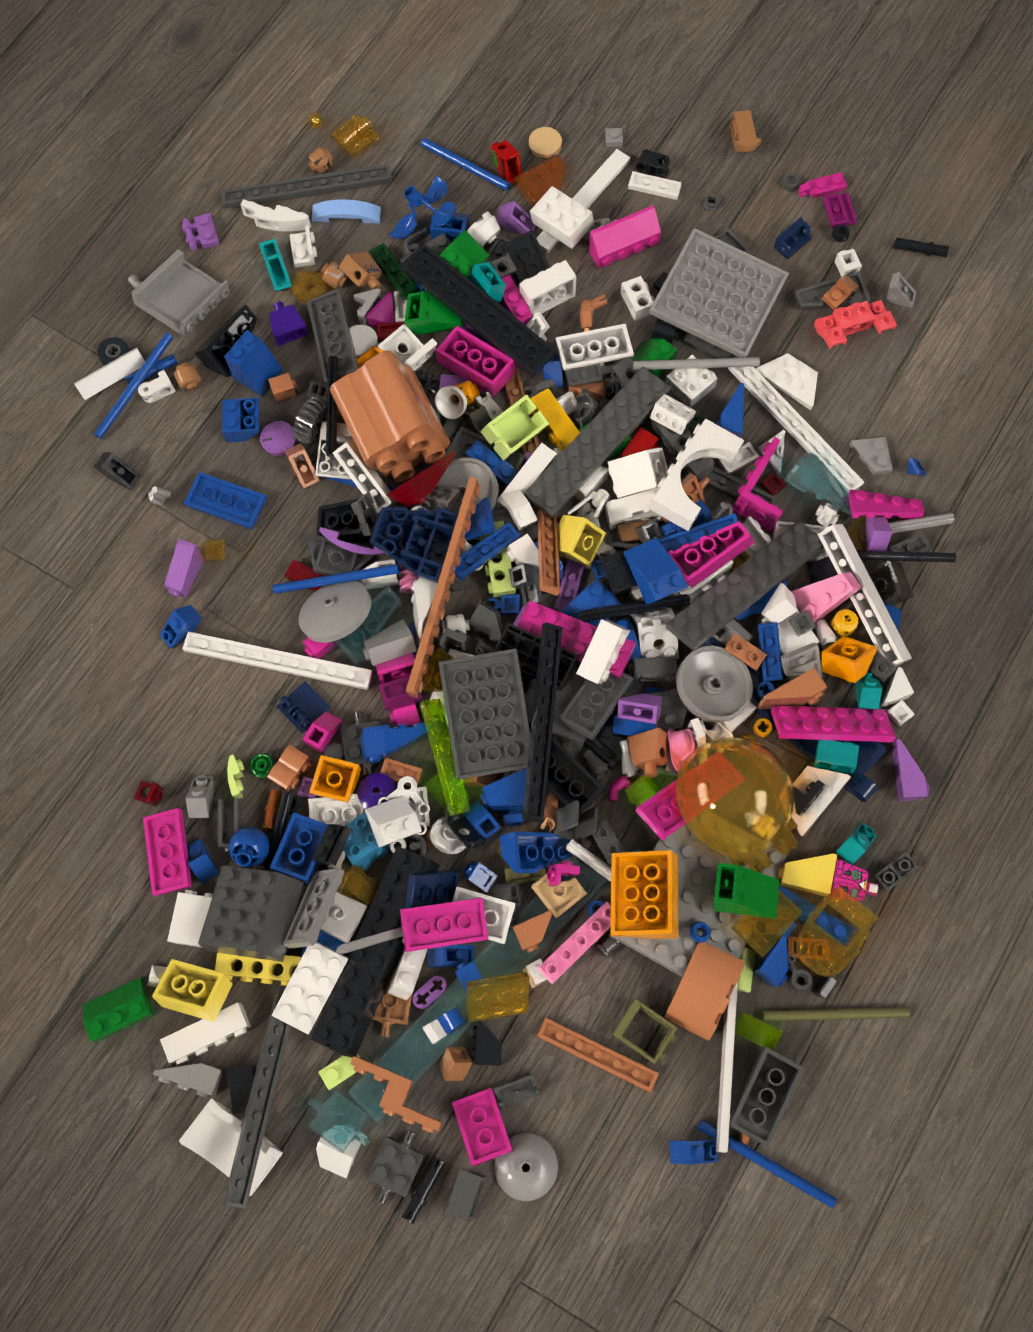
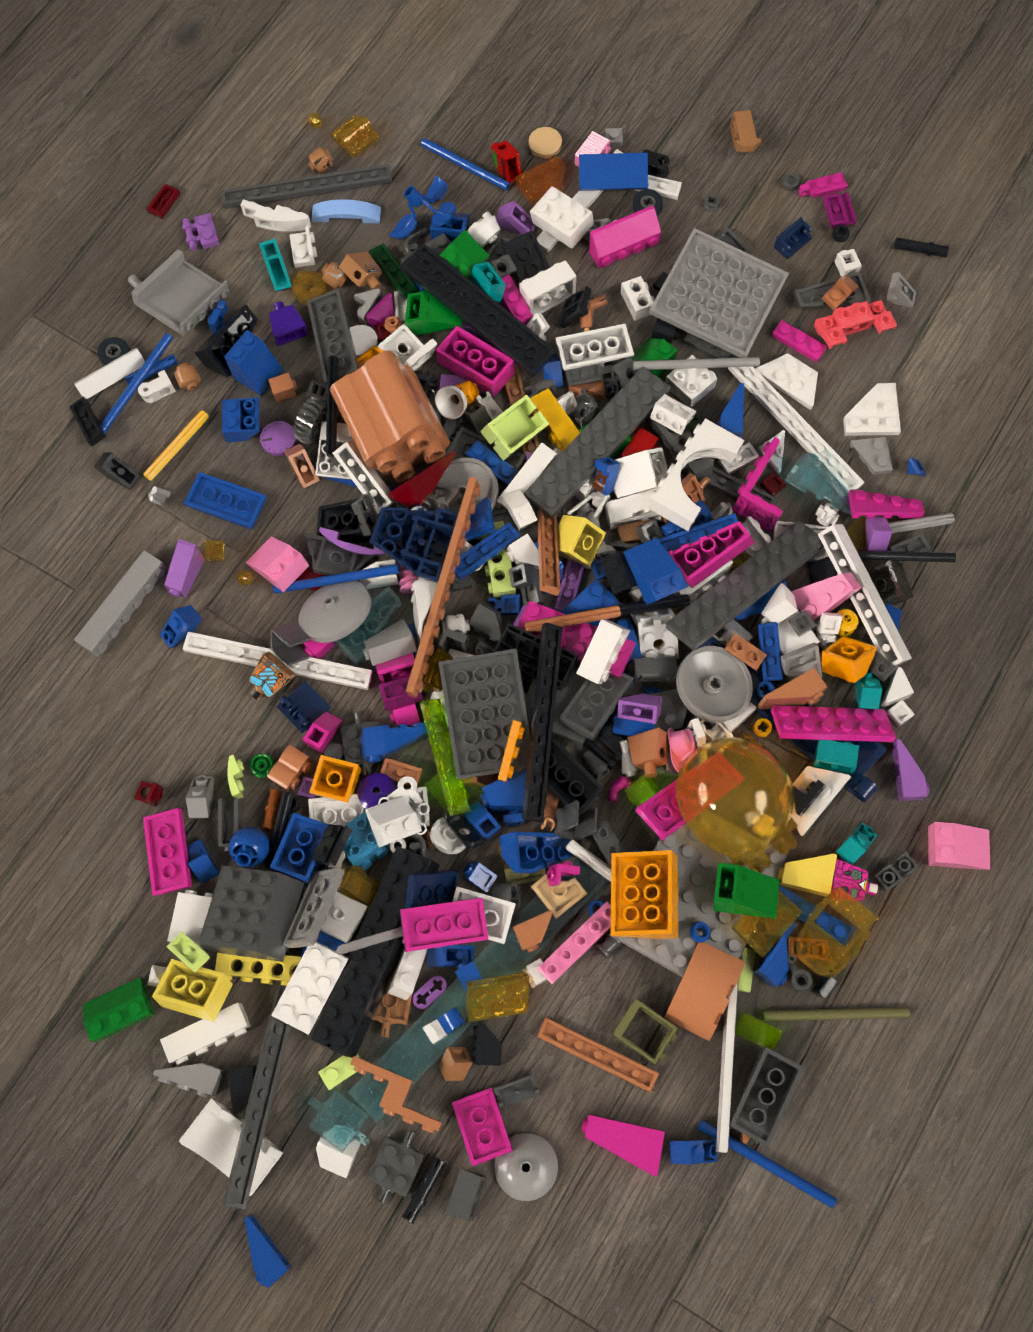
none -> black tile [69,396,107,447]
none -> light grey brick [74,550,167,657]
none -> yellow axle [143,410,209,481]
none -> dark red tile [147,184,181,219]
none -> yellowish green plate [166,932,210,973]
none -> blue plate [207,300,229,333]
none -> clear yellow hinge [238,570,253,585]
none -> blue slope [244,1214,292,1289]
none -> bright pink slope [246,536,309,592]
none -> torso [249,651,296,700]
none -> dark grey piece [270,622,310,665]
none -> nougat plate [384,316,402,333]
none -> light orange plate [498,720,524,782]
none -> nougat axle [525,605,621,633]
none -> black plate [559,286,592,328]
none -> bright pink brick [575,131,611,167]
none -> blue tile [579,153,648,191]
none -> dark pink slope [581,1114,665,1177]
none -> blue leg [592,457,620,495]
none -> black bush [632,189,663,216]
none -> dark pink plate [771,320,827,363]
none -> white plate [818,612,843,634]
none -> white plate [843,383,901,436]
none -> bright pink slope [928,822,990,870]

